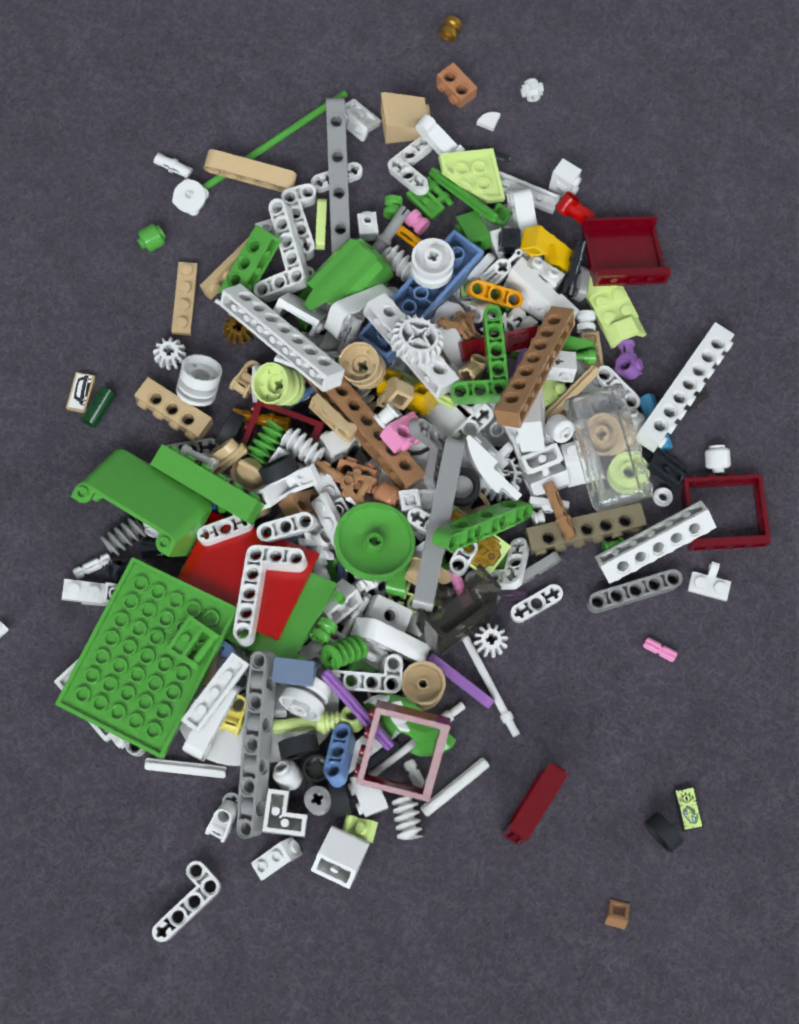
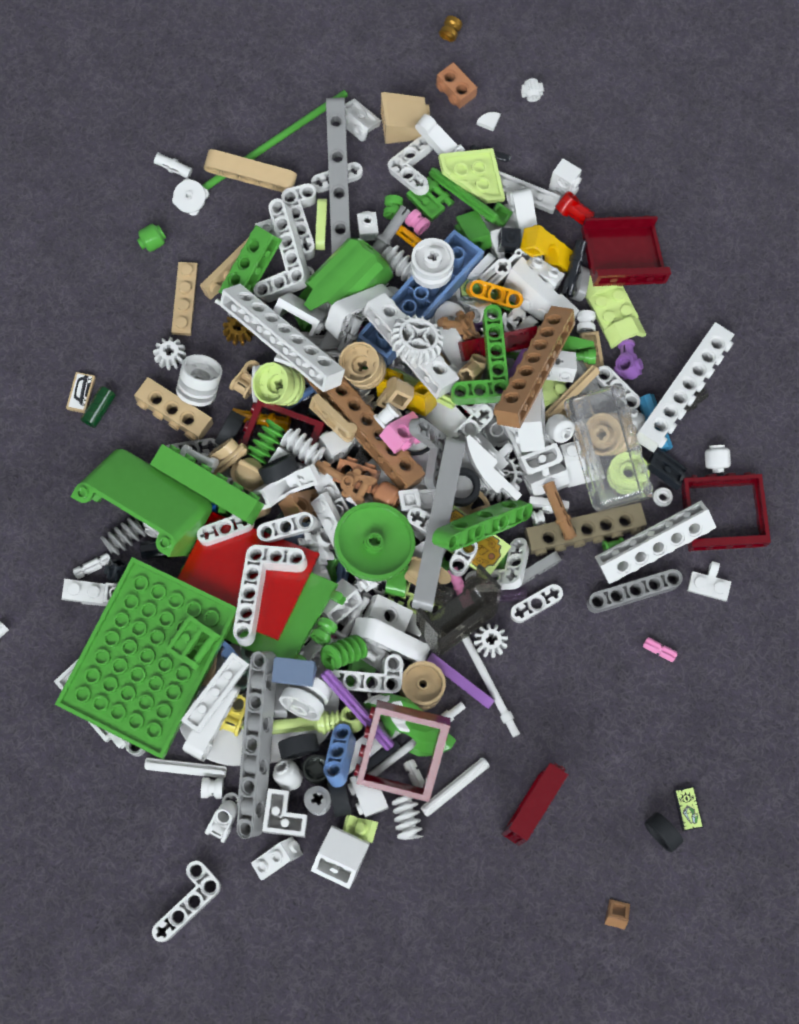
none -> white wheel [201,777,224,799]

